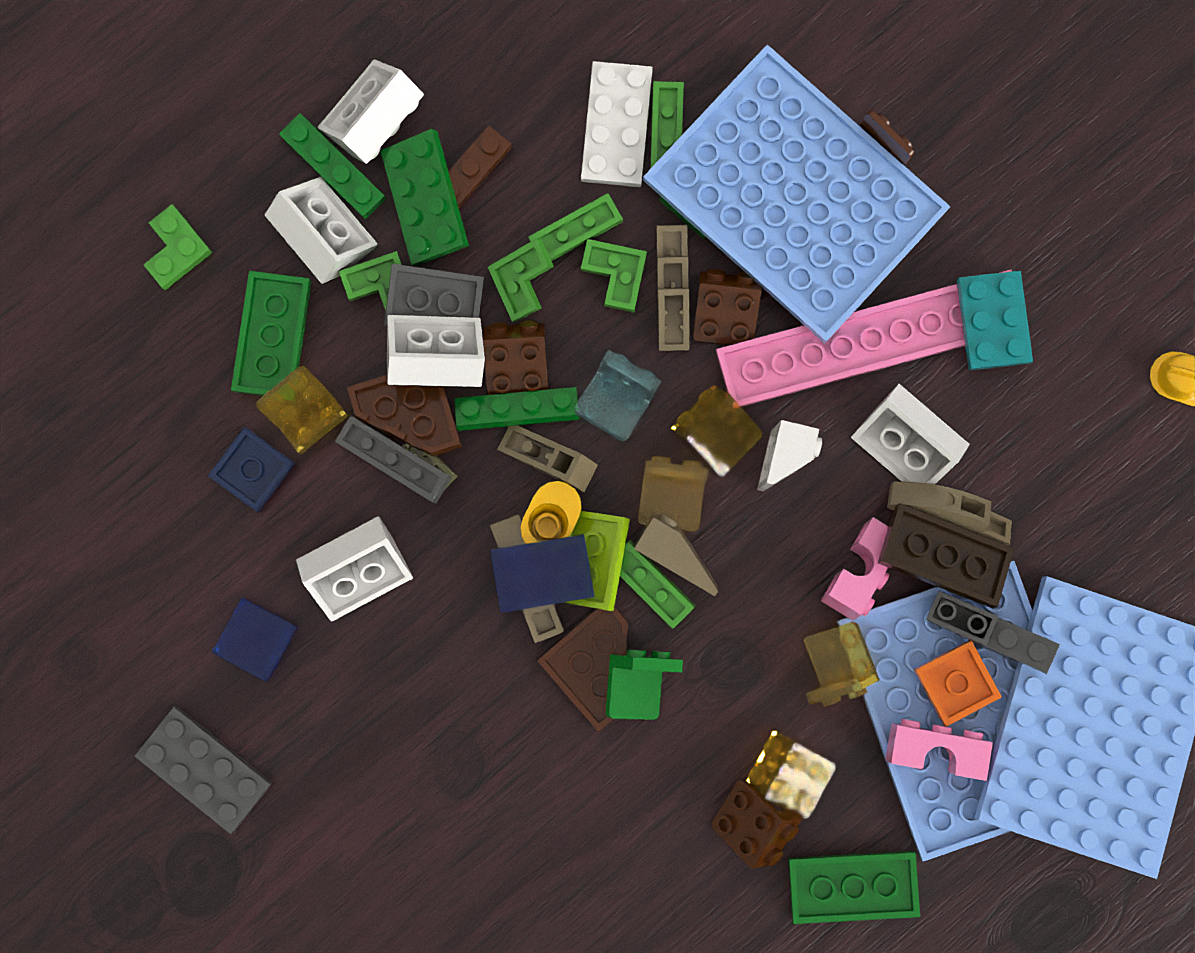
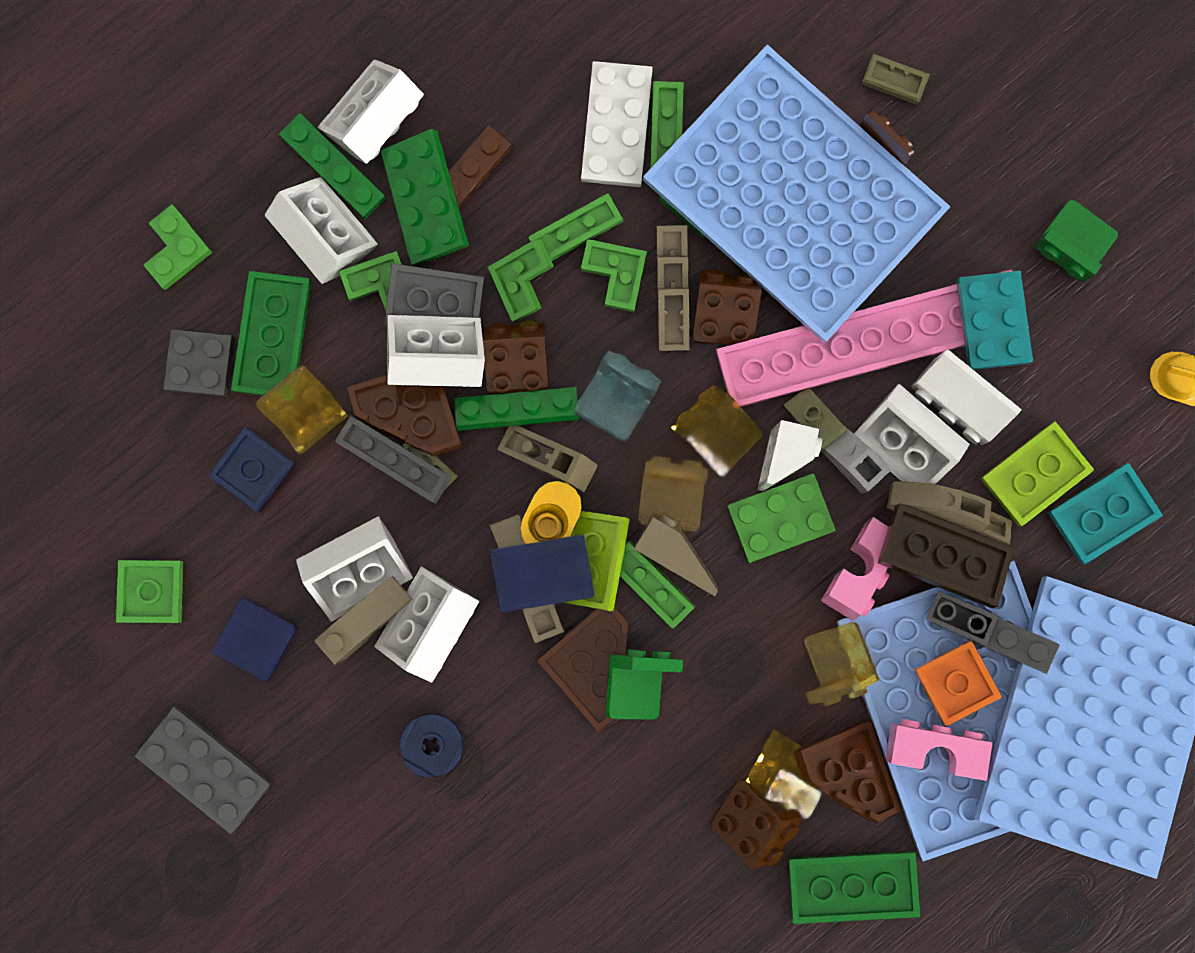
none -> bright green plate [116,560,183,623]
none -> dark grey plate [163,329,234,397]
none -> dark tan slope [315,576,413,665]
none -> white slope [374,566,479,683]
none -> dark blue plate [400,714,463,777]
none -> bright green plate [727,473,836,563]
none -> olive plate [784,388,846,450]
none -> reddish brown plate [793,721,901,822]
none -> light grey slope [820,427,891,494]
none -> olive plate [861,53,930,105]
none -> white slope [911,349,1022,445]
none -> lime plate [980,421,1094,527]
none -> green bracket [1034,200,1118,283]
none -> teal plate [1047,463,1163,565]

